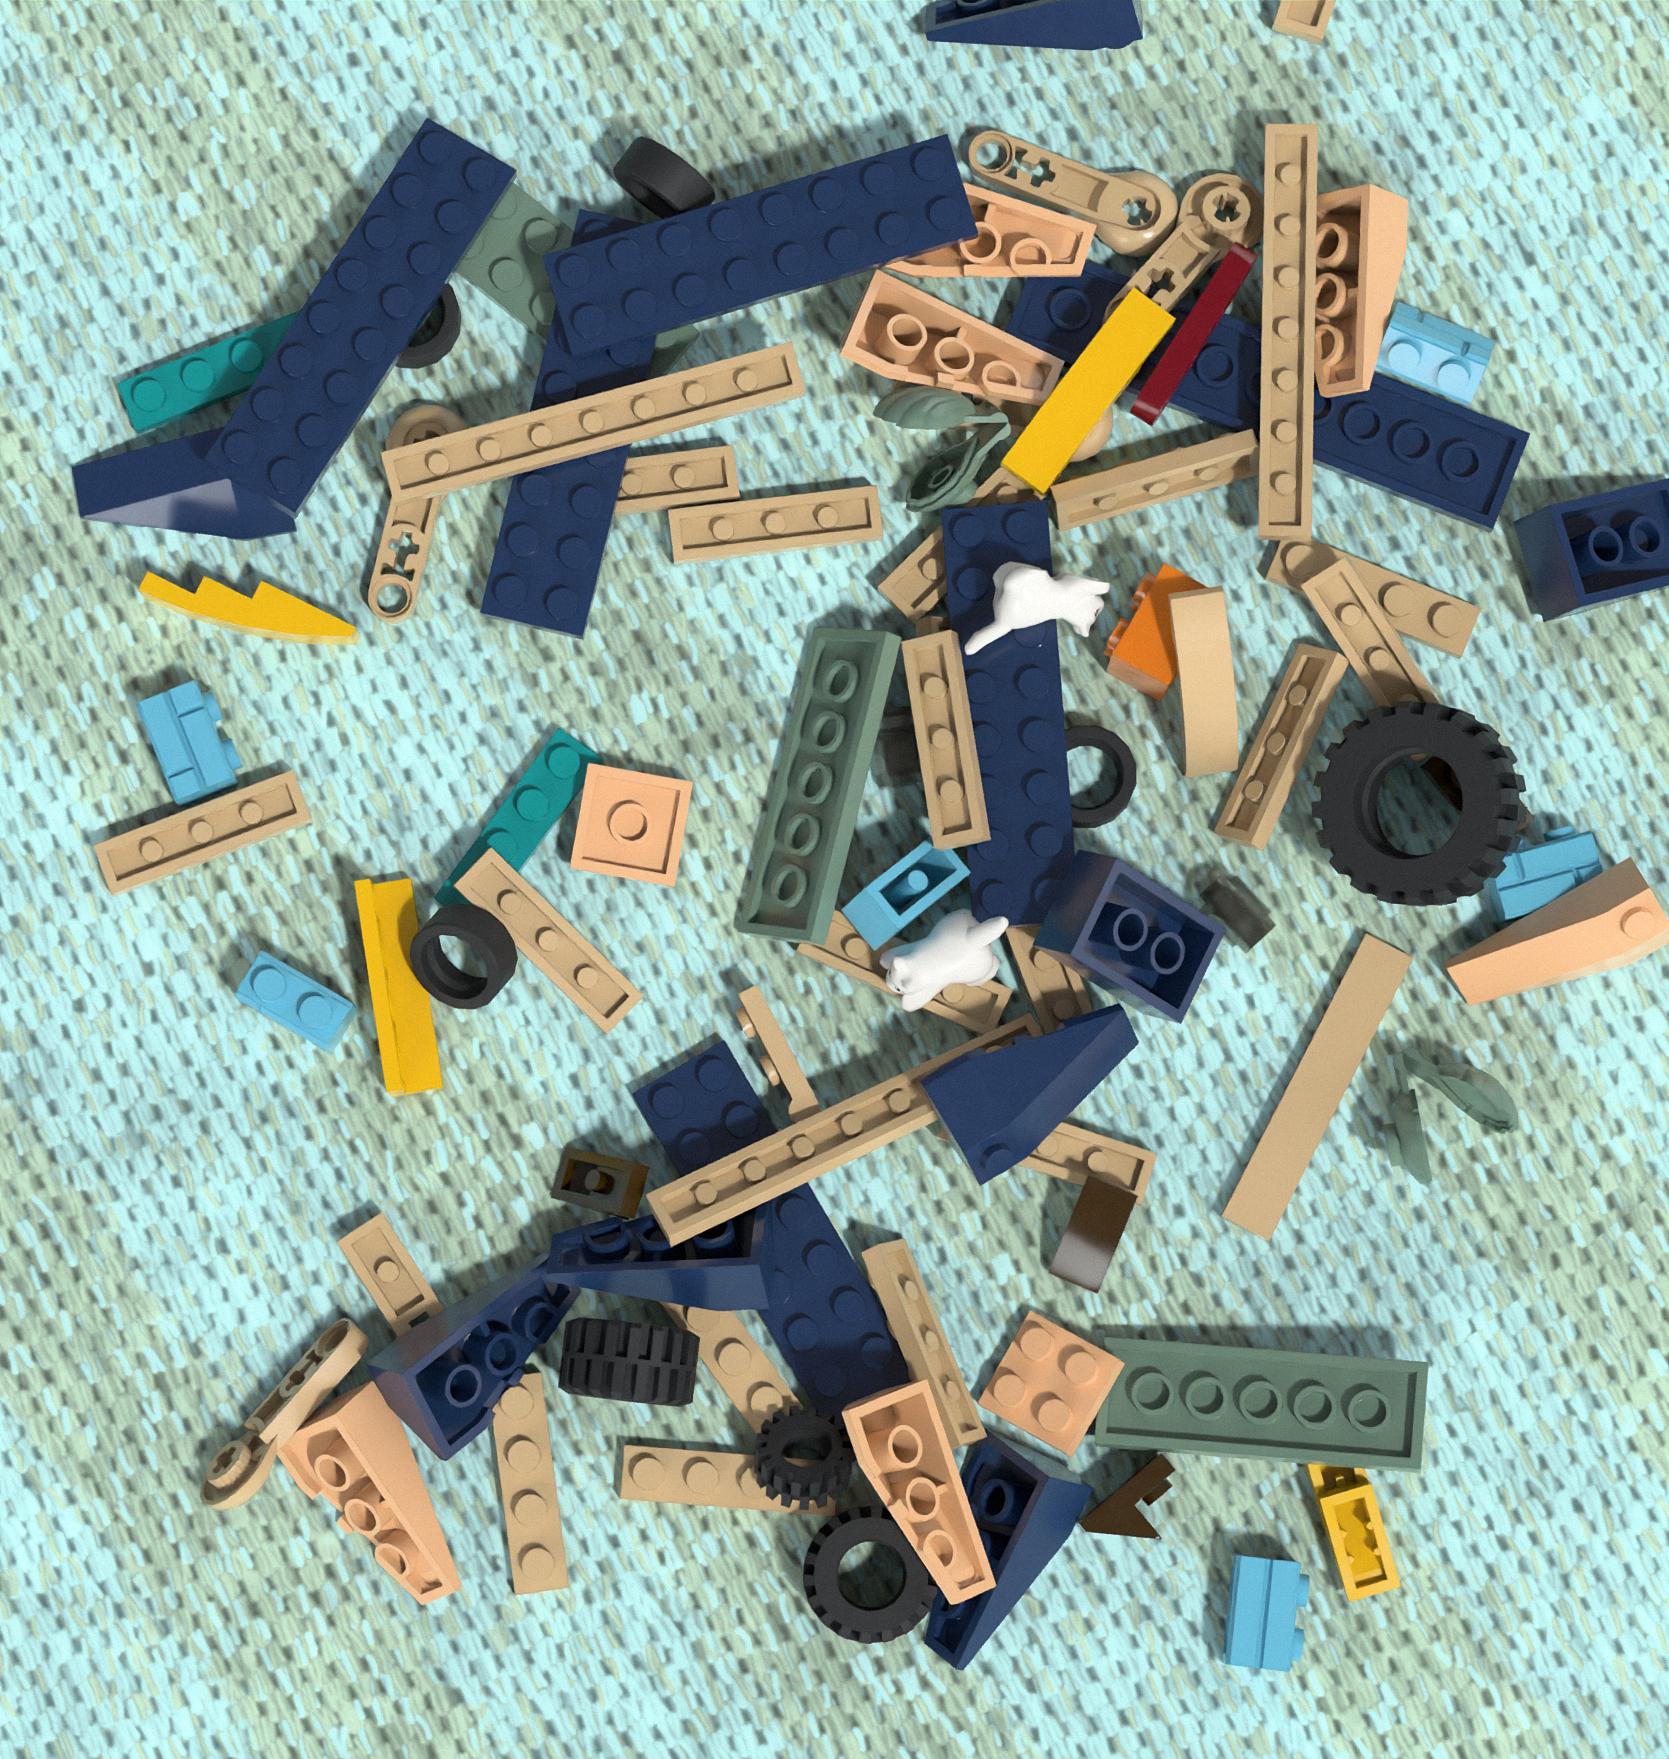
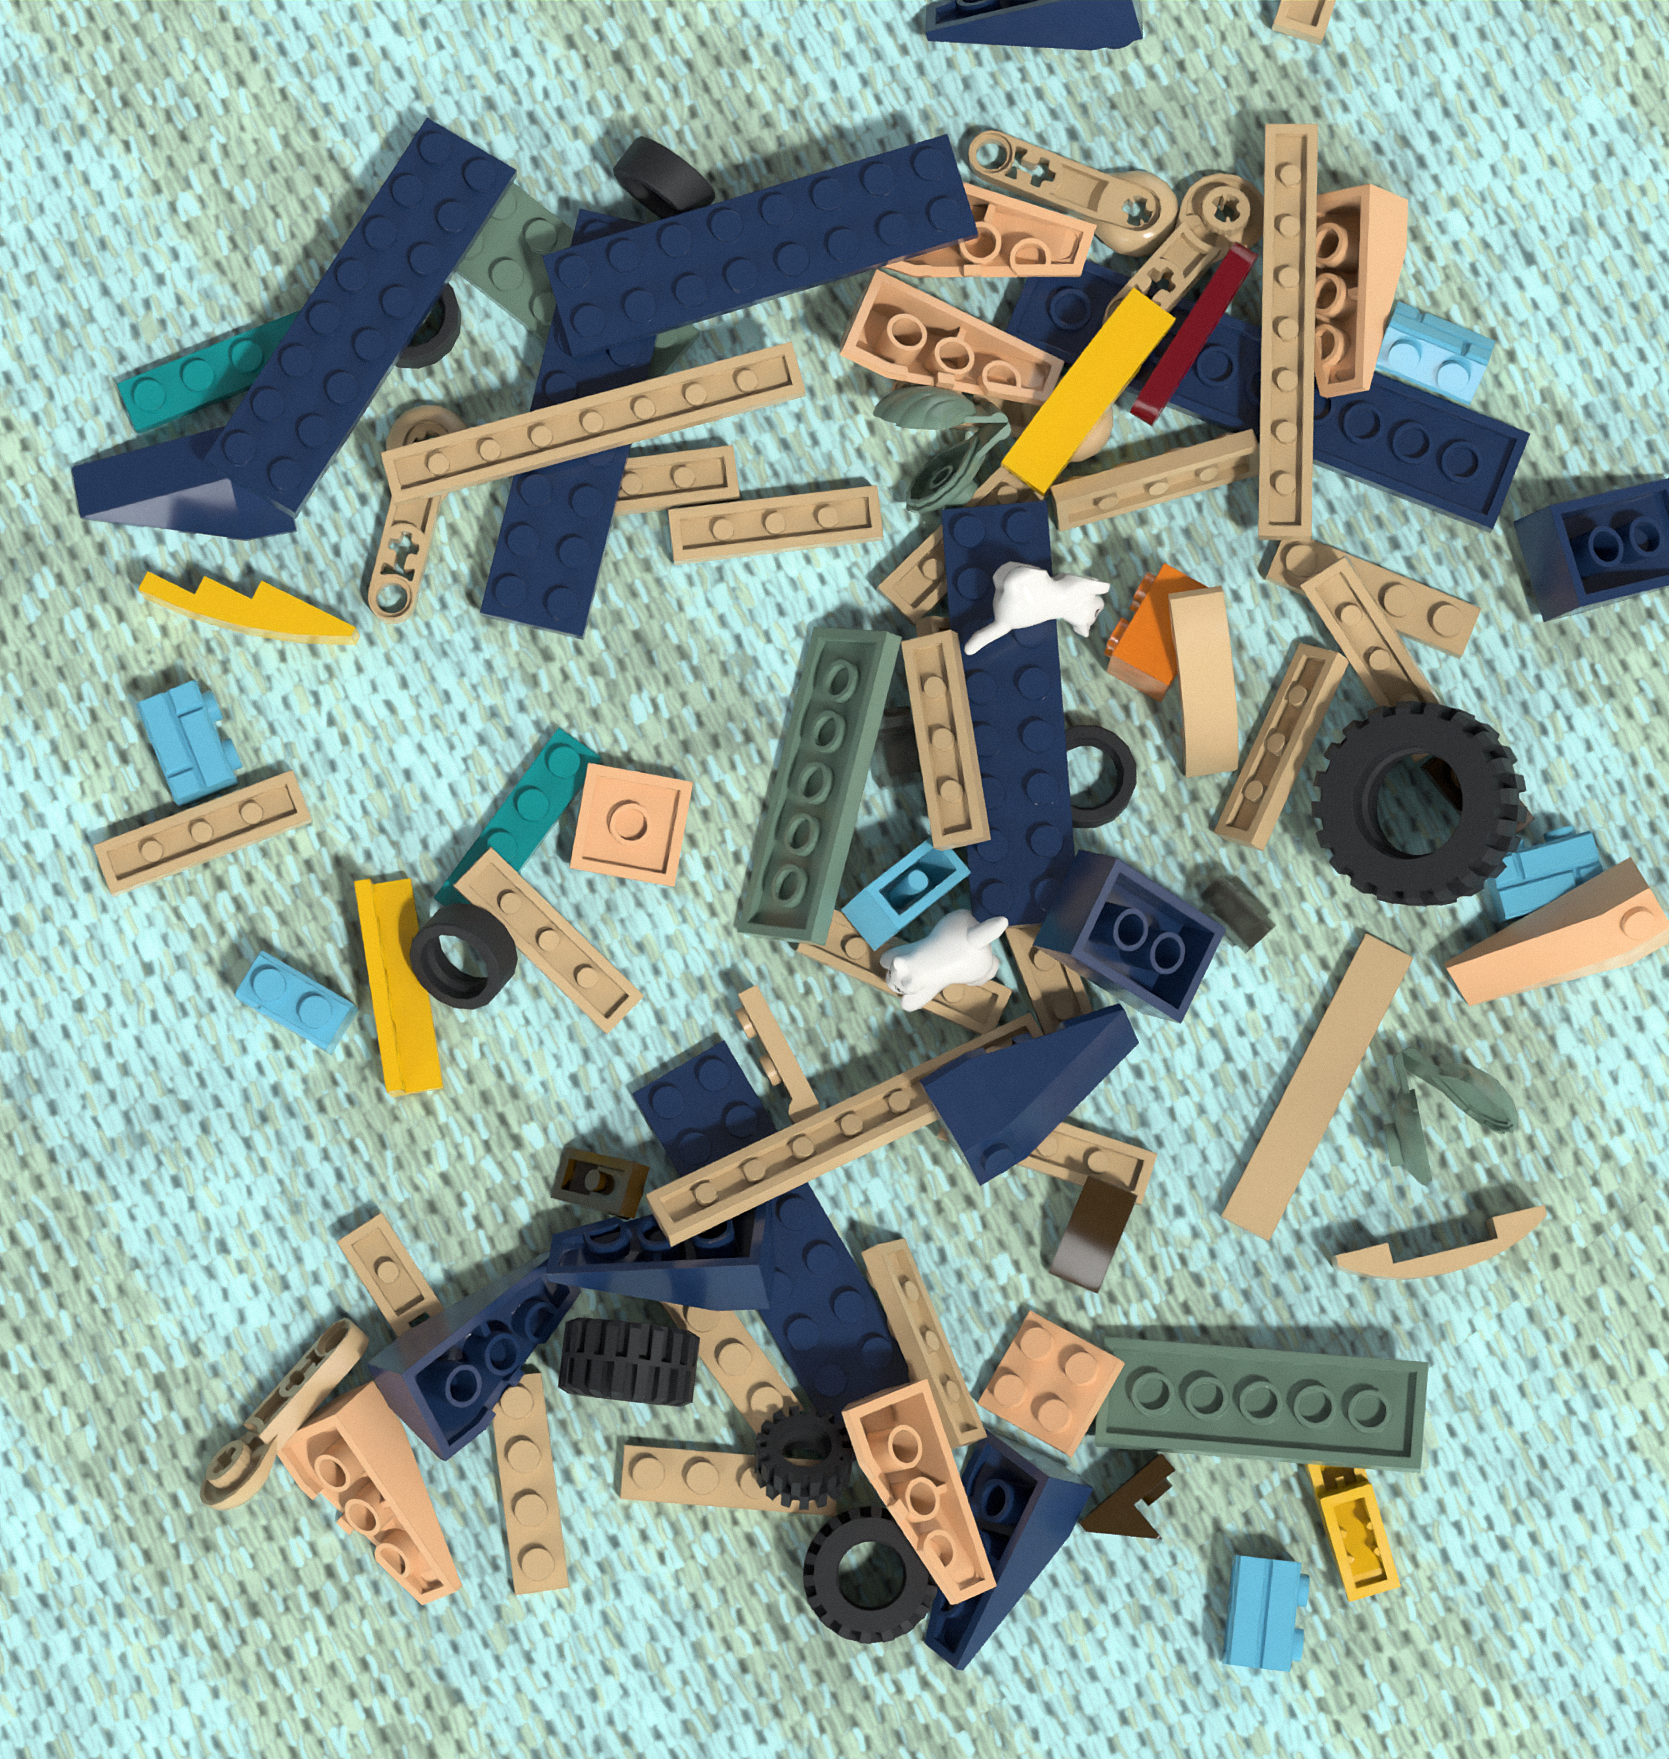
none -> tan slope [1331,1205,1547,1280]

